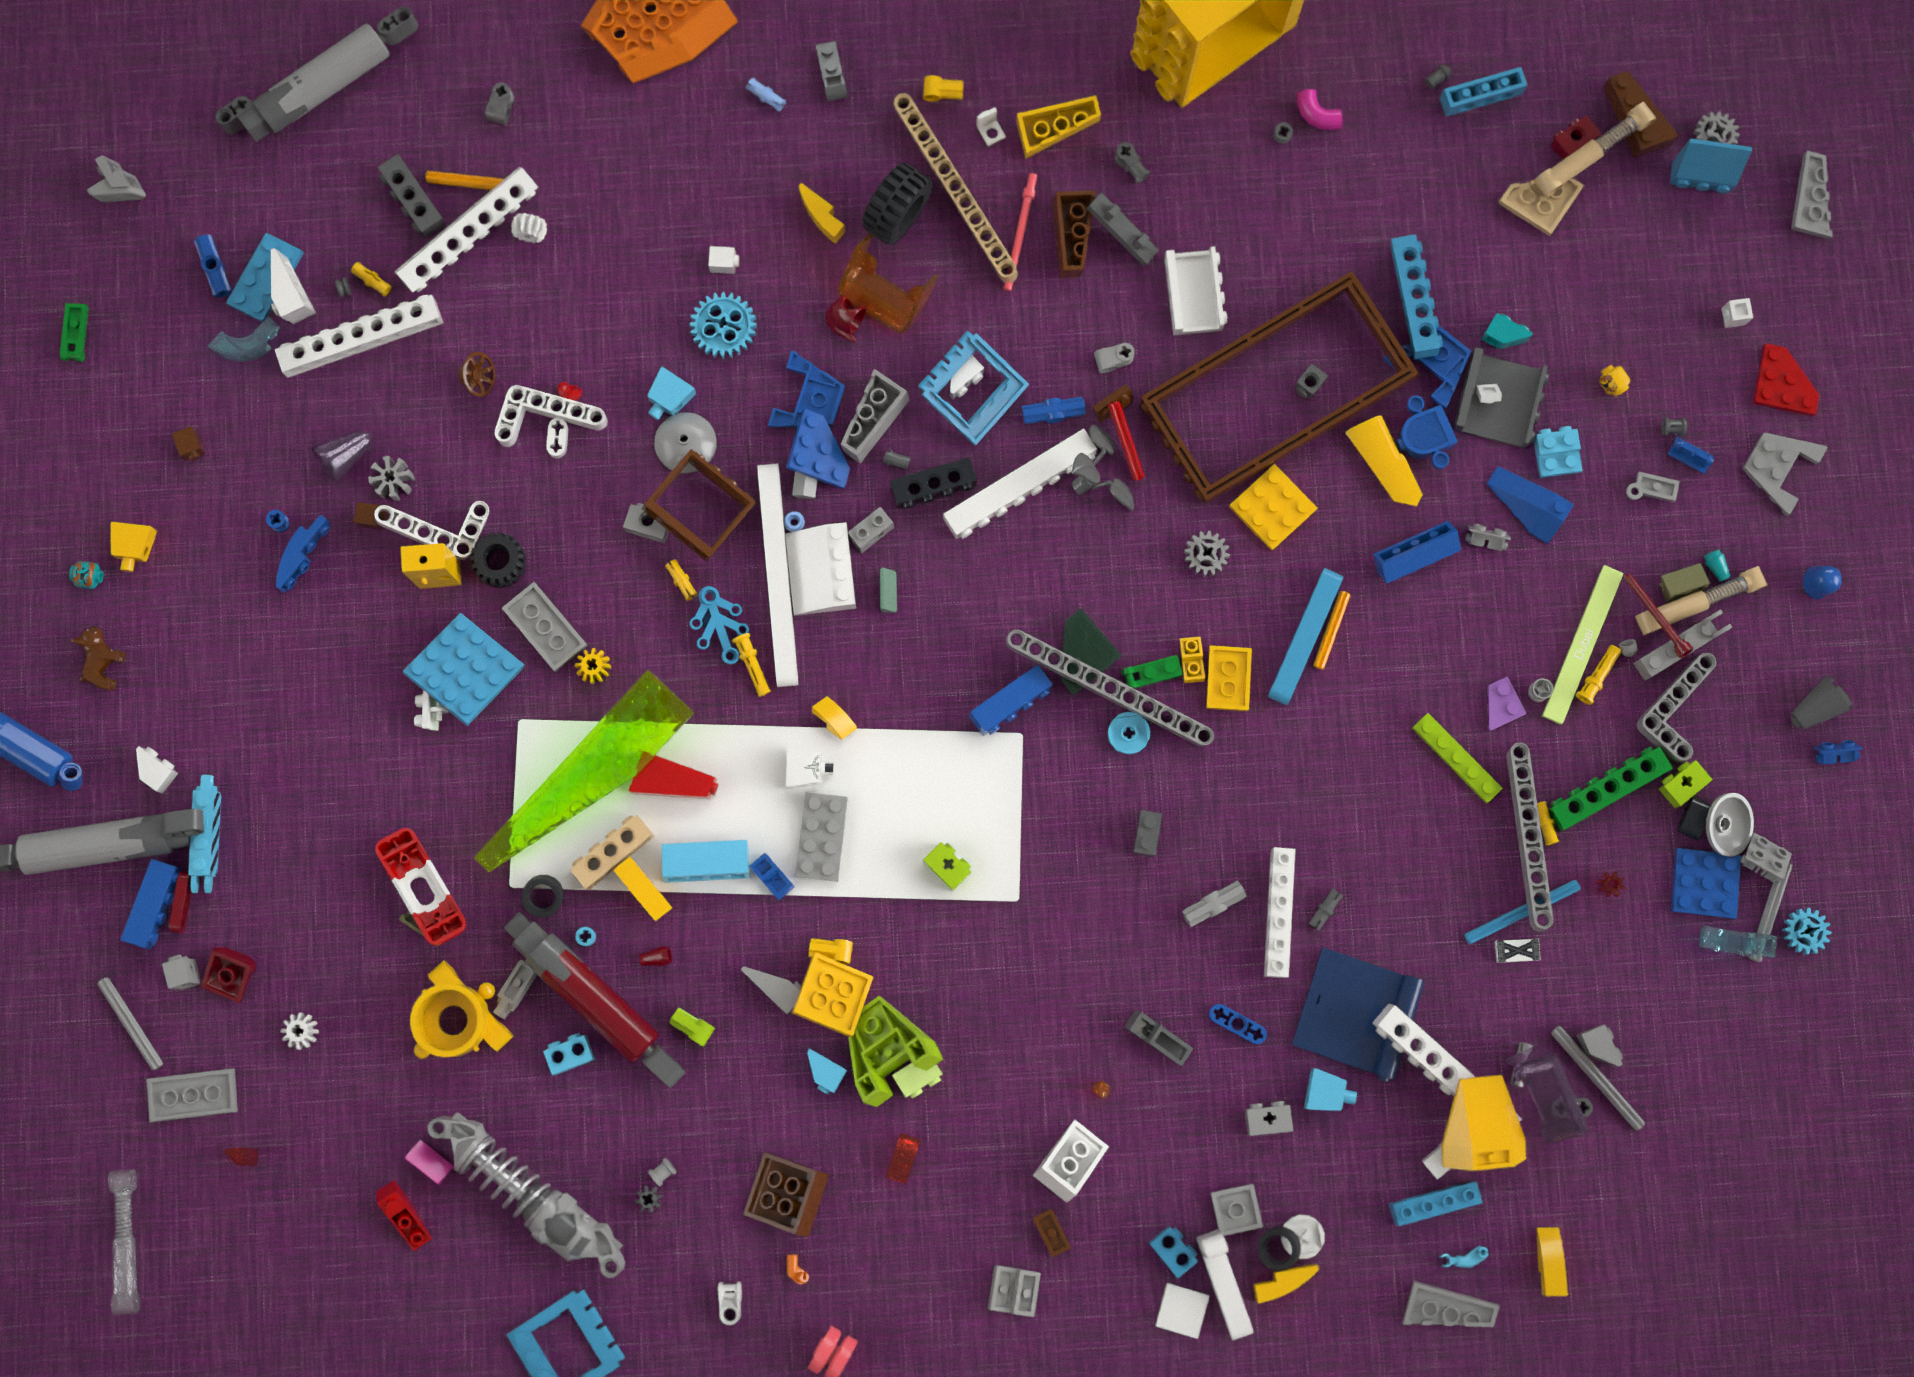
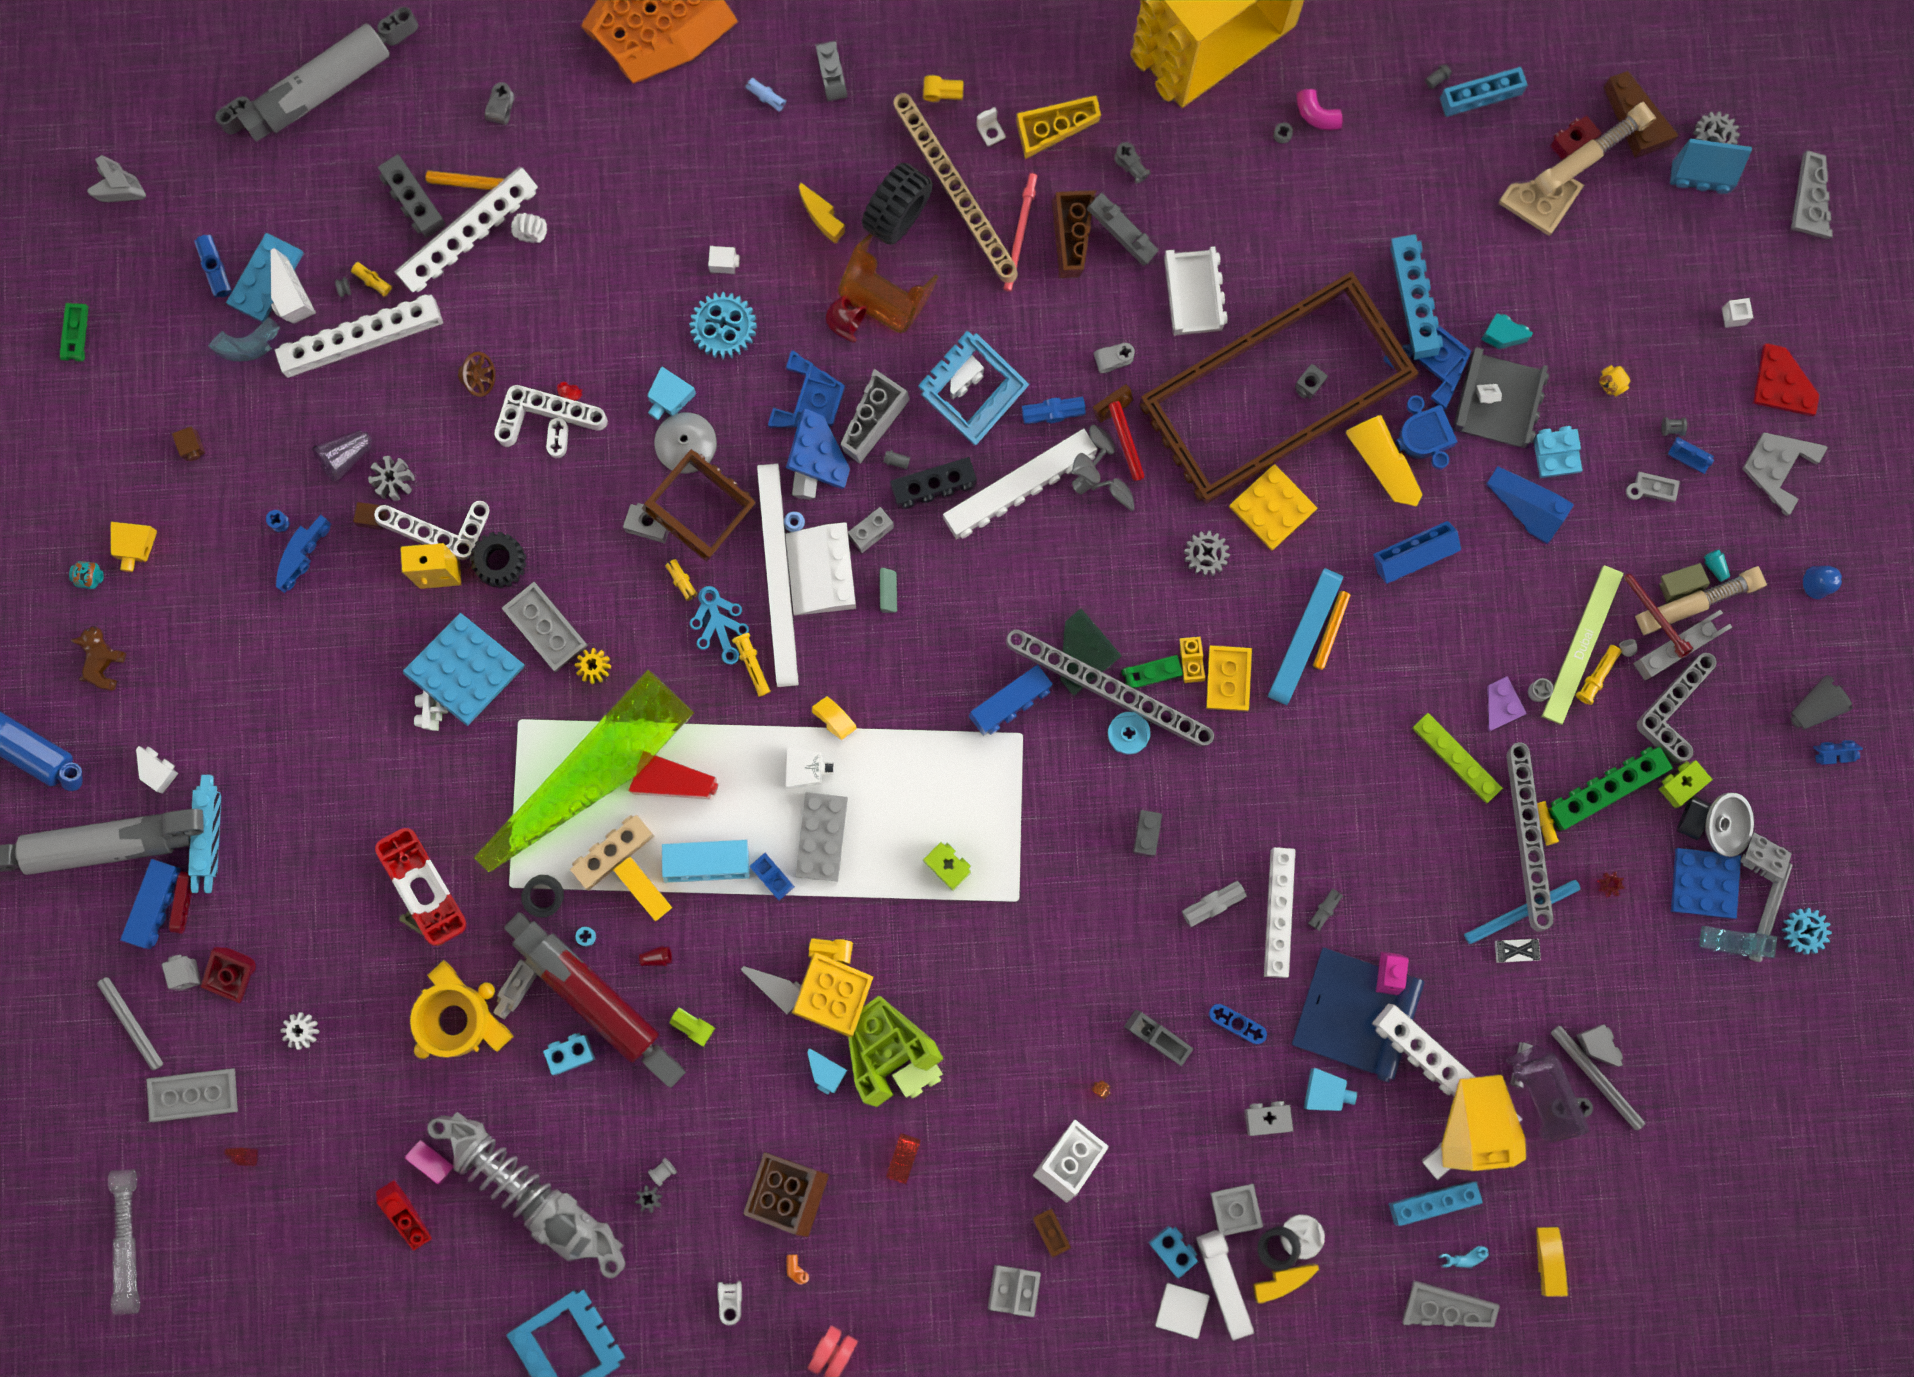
light grey hinge [1465,524,1511,551] -> none
none -> dark pink torso [1376,952,1409,995]

